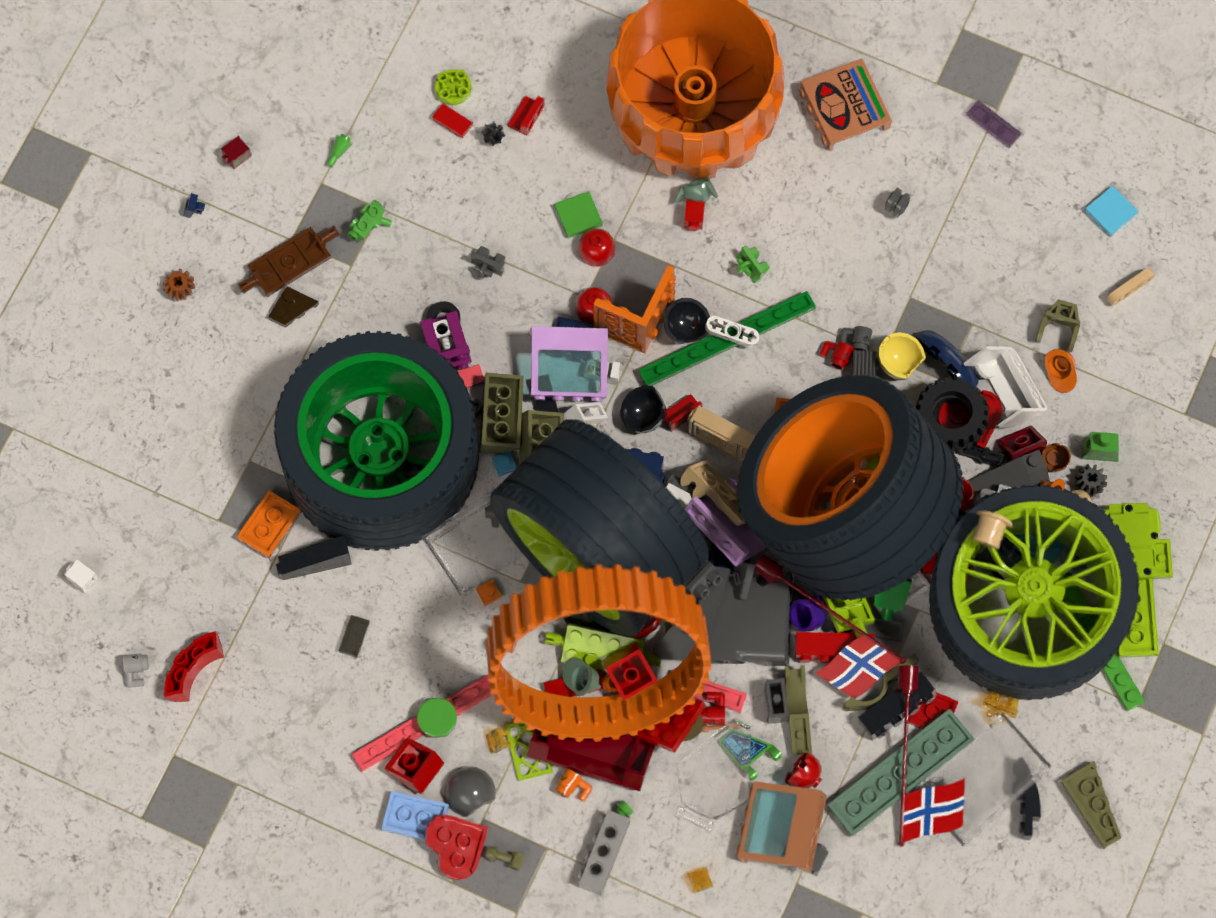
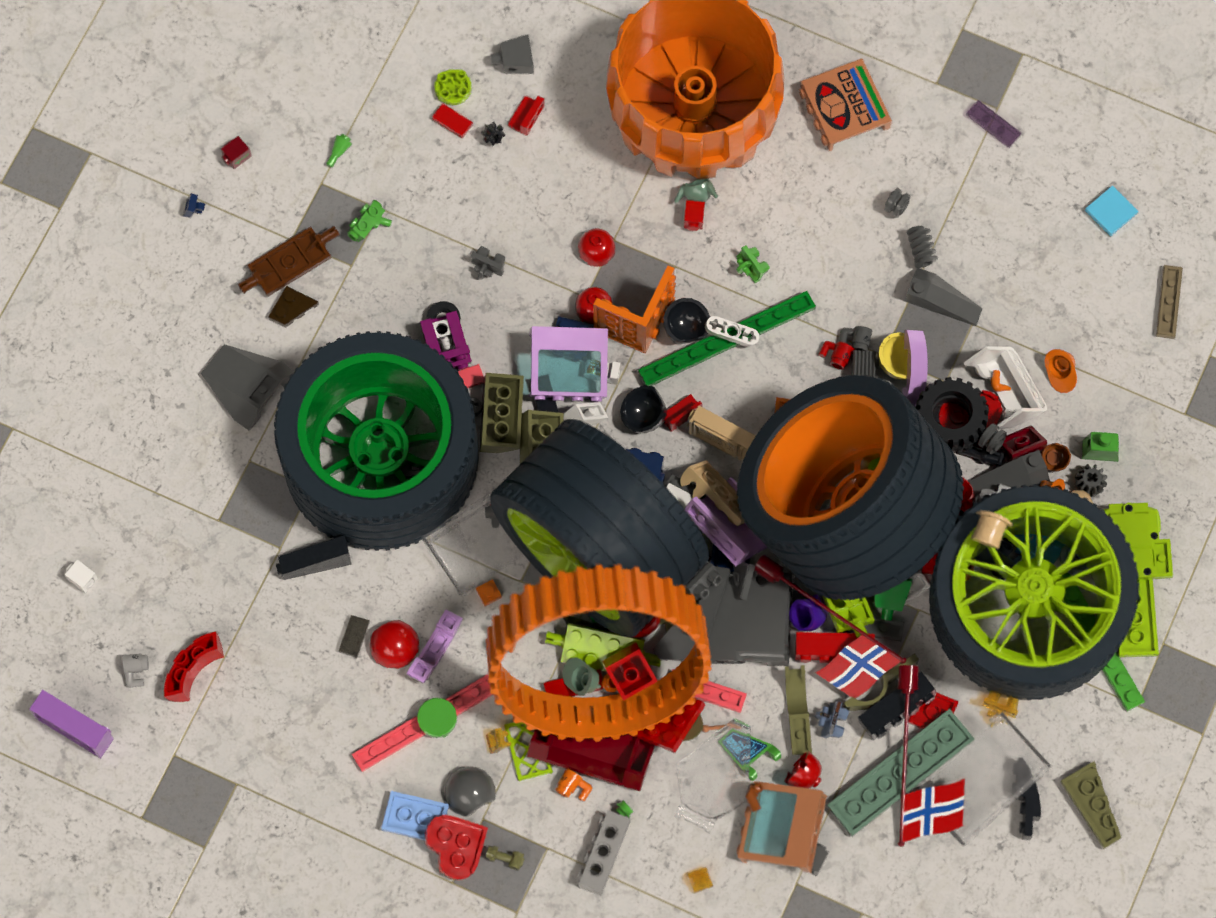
dark orange gear [163,269,195,301] -> none
orange plate [237,490,301,558] -> none
red slope [384,737,445,795] -> none
dark azure plate [492,451,516,477] -> none
bright green tile [554,191,603,238] -> none
red piece [701,692,725,725] -> none
dark grey brick [764,678,789,724] -> none
dark blue brick [915,330,979,389] -> none
olive piece [1036,299,1080,352] -> none
tan beam [1106,268,1155,306] -> none
none -> medium lavender brick [29,690,114,759]
none -> dark grey wedge [201,344,295,431]
none -> red cylinder [369,620,419,669]
none -> lavender slope [407,610,463,684]
none -> dark grey torso [490,34,534,74]
none -> dark orange arm [745,782,763,813]
none -> sand blue hips [815,701,849,738]
none -> lavender slope [902,330,928,407]
none -> dark grey wedge [905,268,983,326]
none -> dark grey piece [907,226,938,268]
none -> dark grey wheel [978,423,1007,454]
none -> orange animal [991,370,1011,392]
none -> dark tan tile [1156,265,1183,339]

